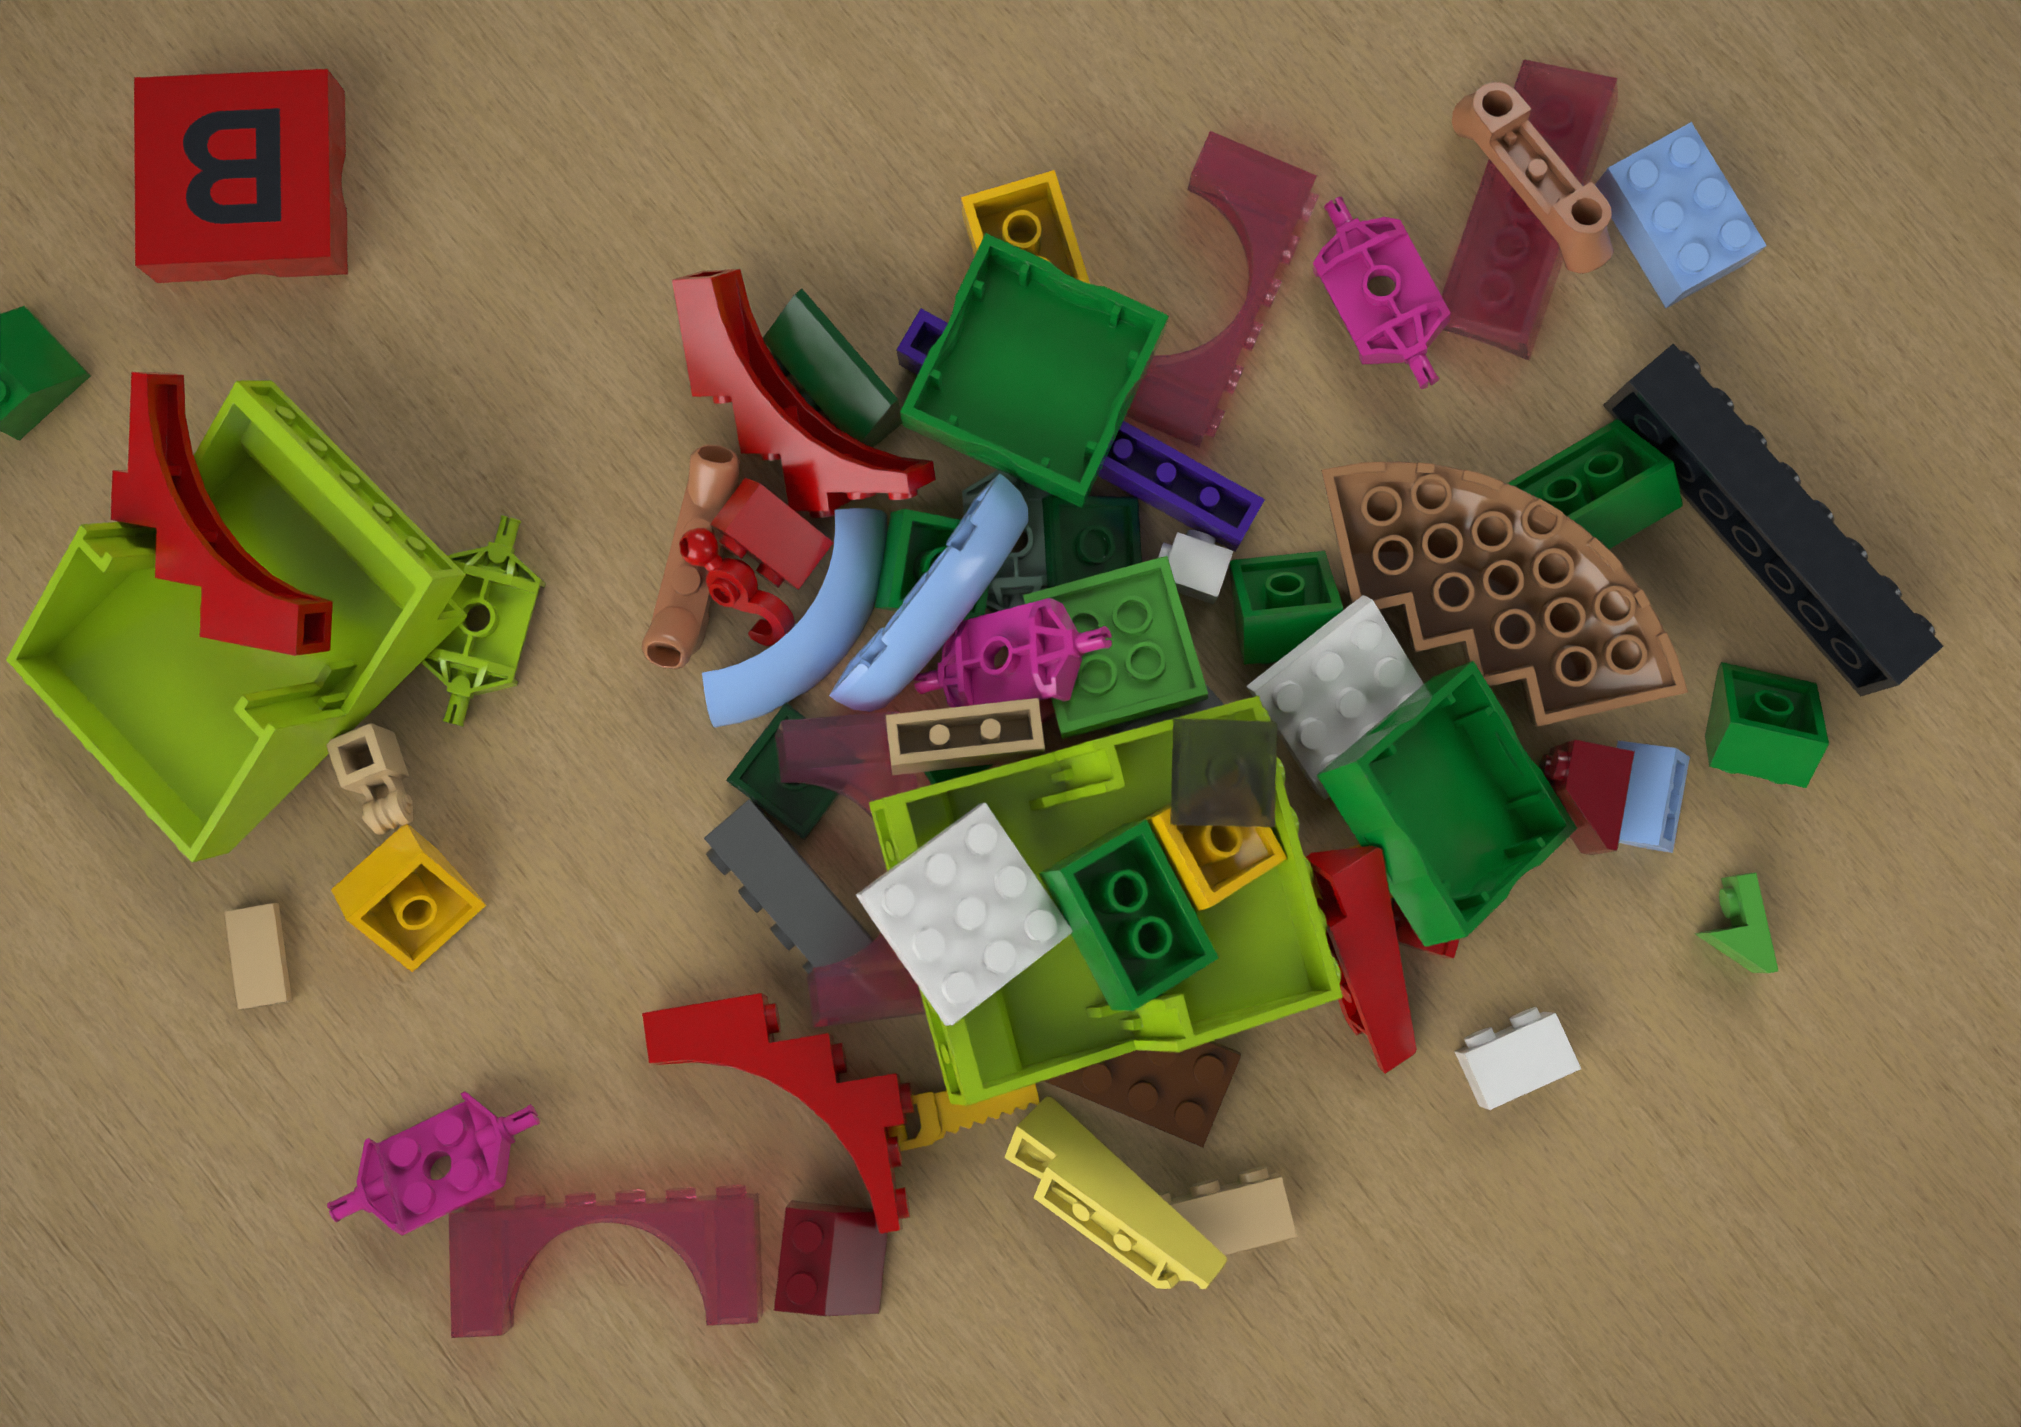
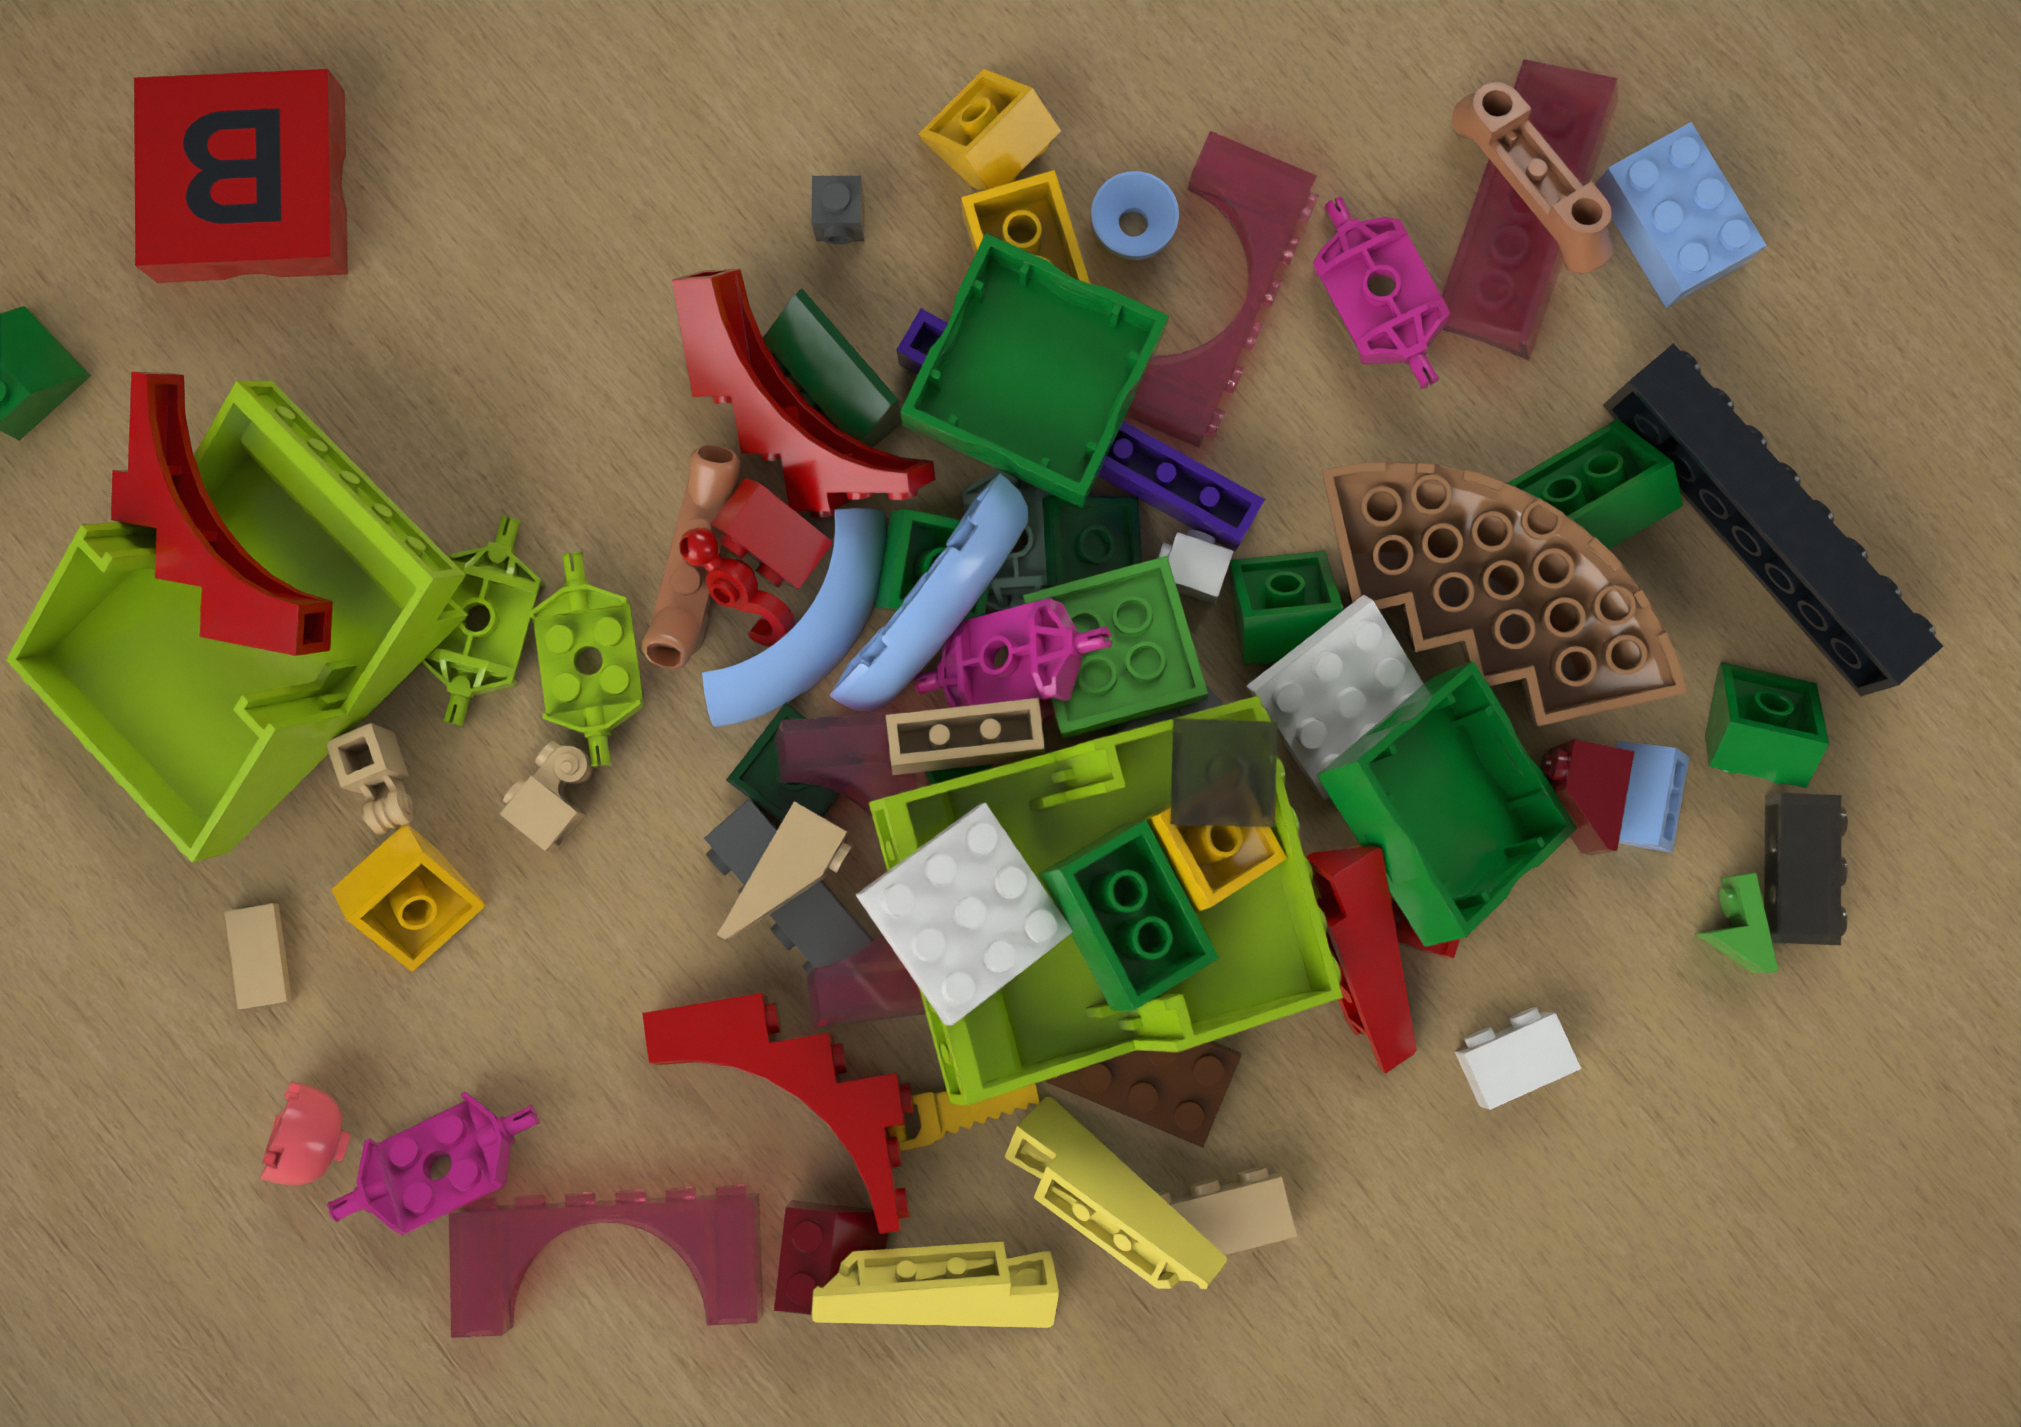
none -> coral cylinder [259,1081,350,1186]
none -> tan brick [500,740,593,853]
none -> lime plate [528,552,645,768]
none -> tan slope [717,801,852,940]
none -> dark grey brick [812,176,864,245]
none -> light yellow wedge [812,1241,1059,1328]
none -> yellow slope [918,69,1061,191]
none -> light blue piece [1091,171,1179,260]
none -> clear smoke brick [1764,793,1848,946]

